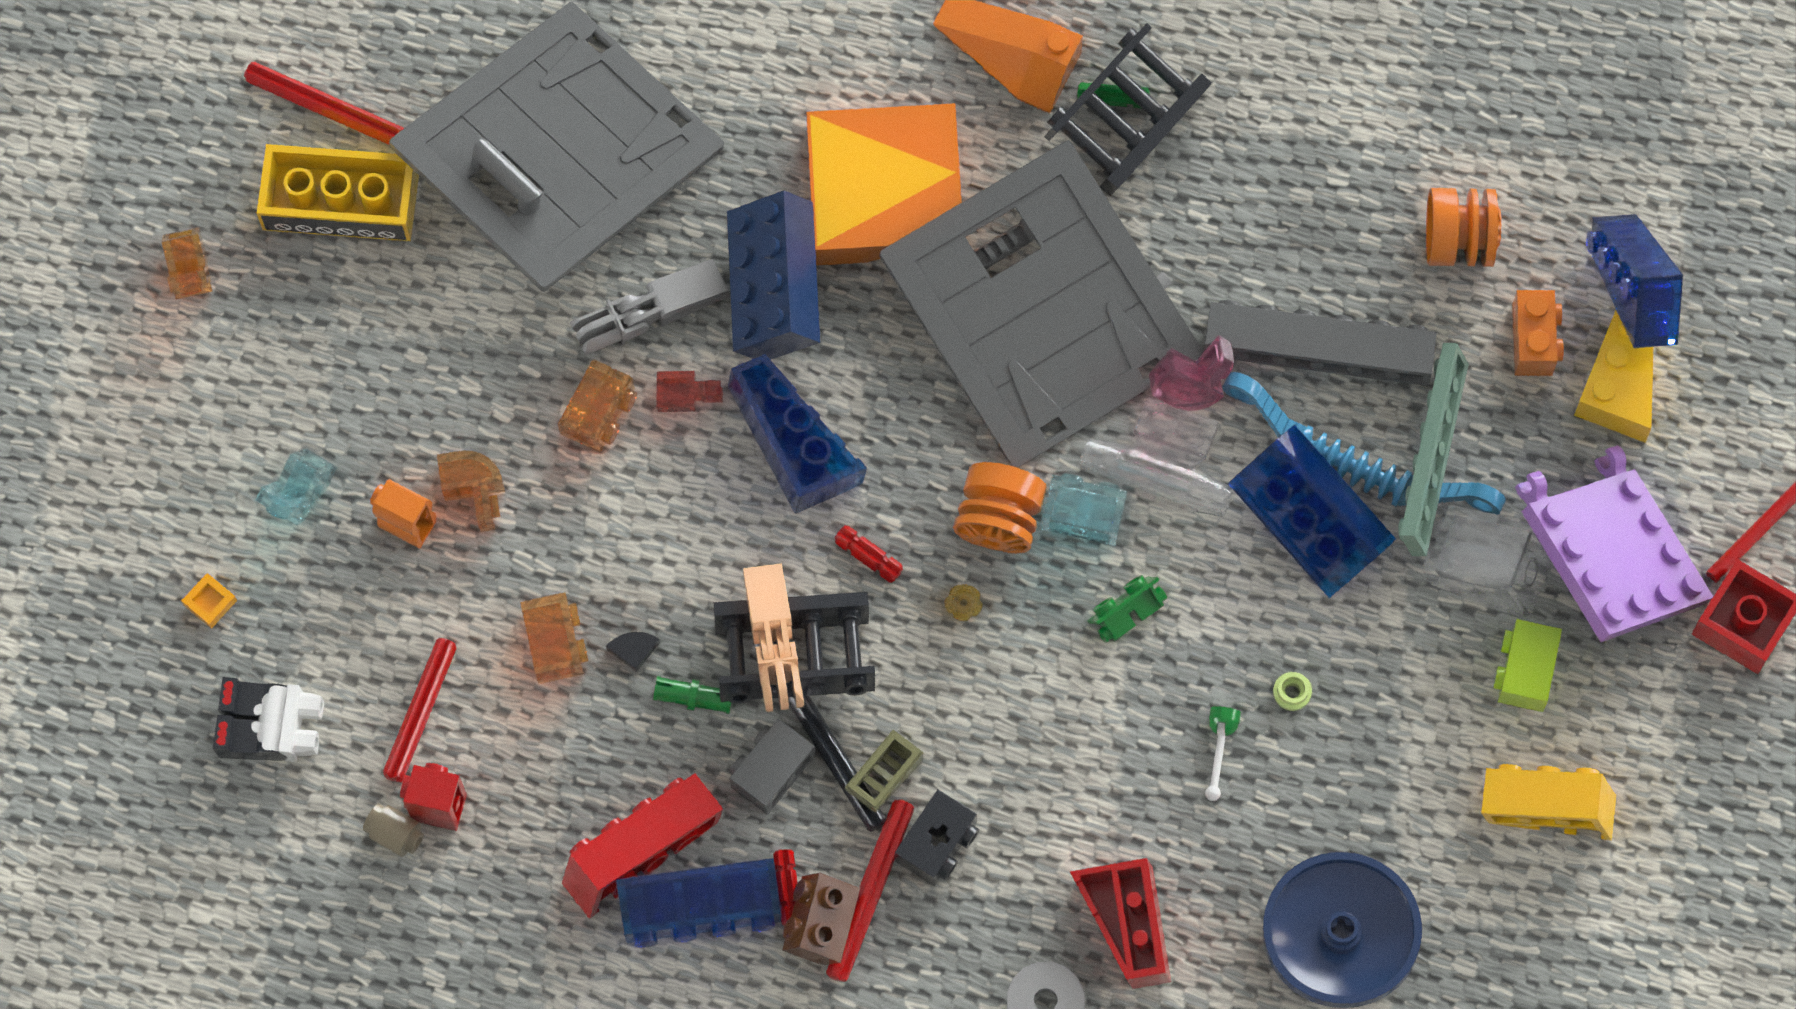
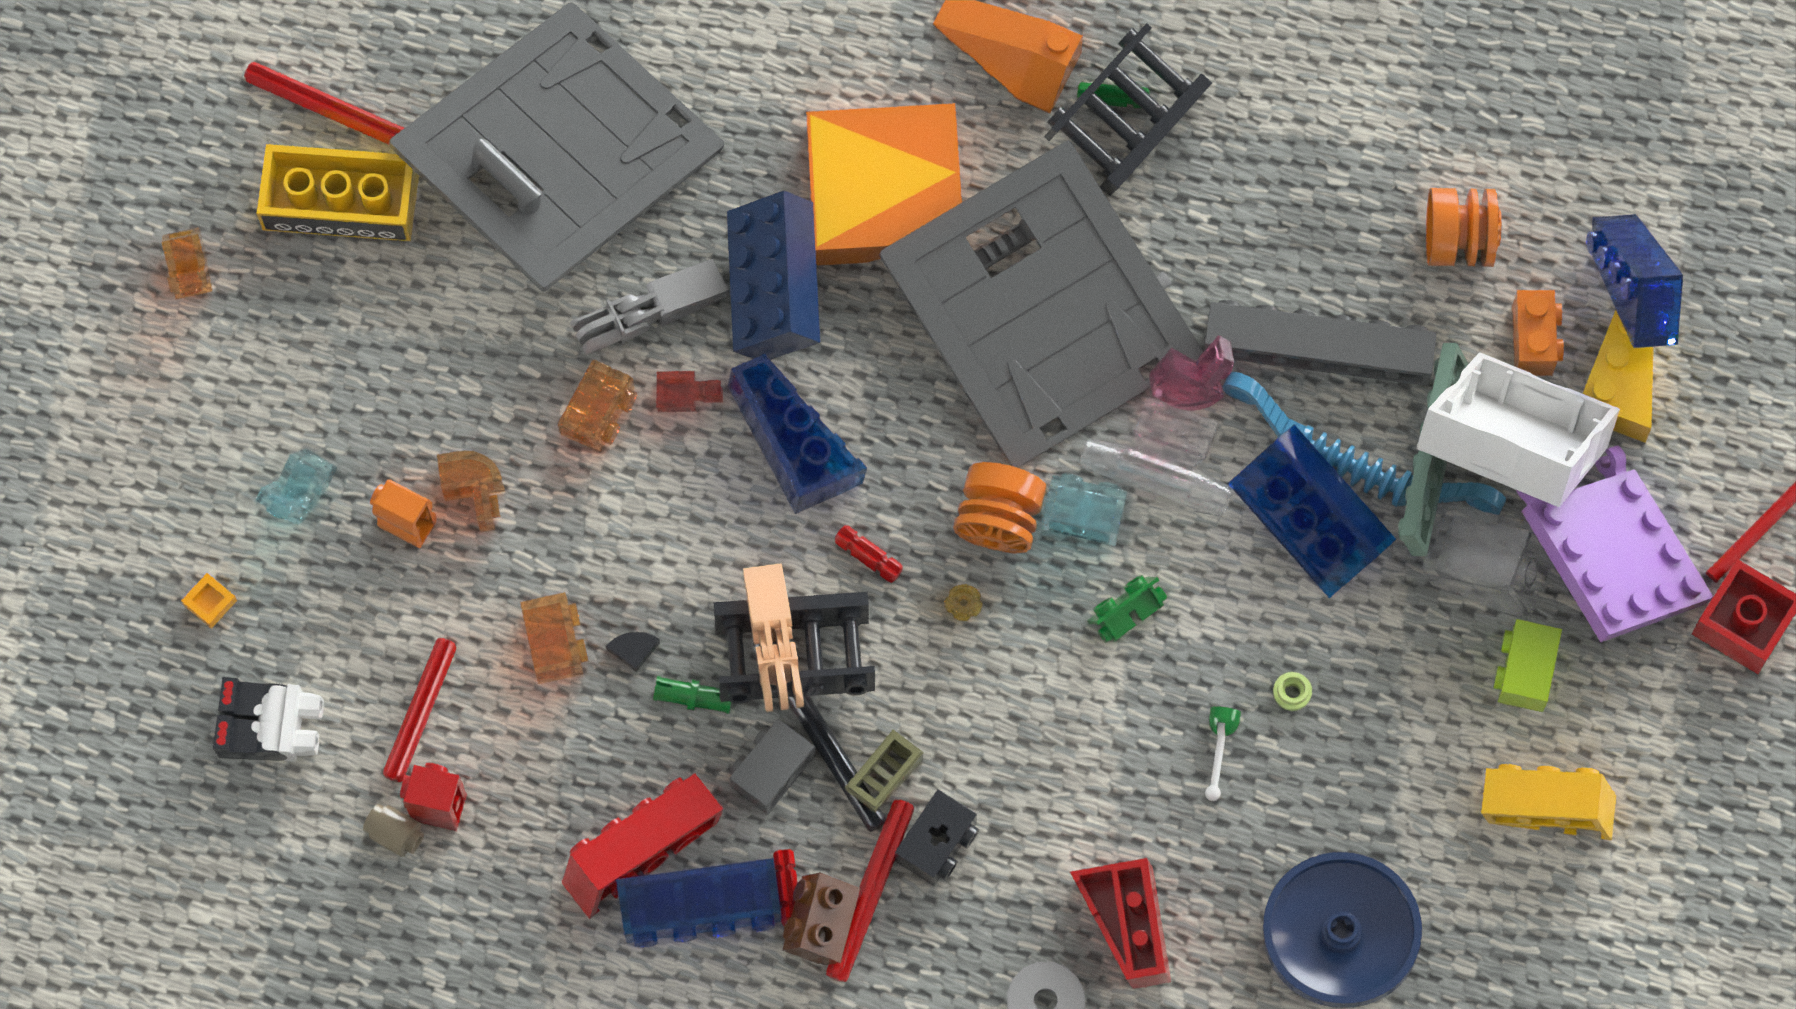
none -> white tile [1416,352,1620,507]

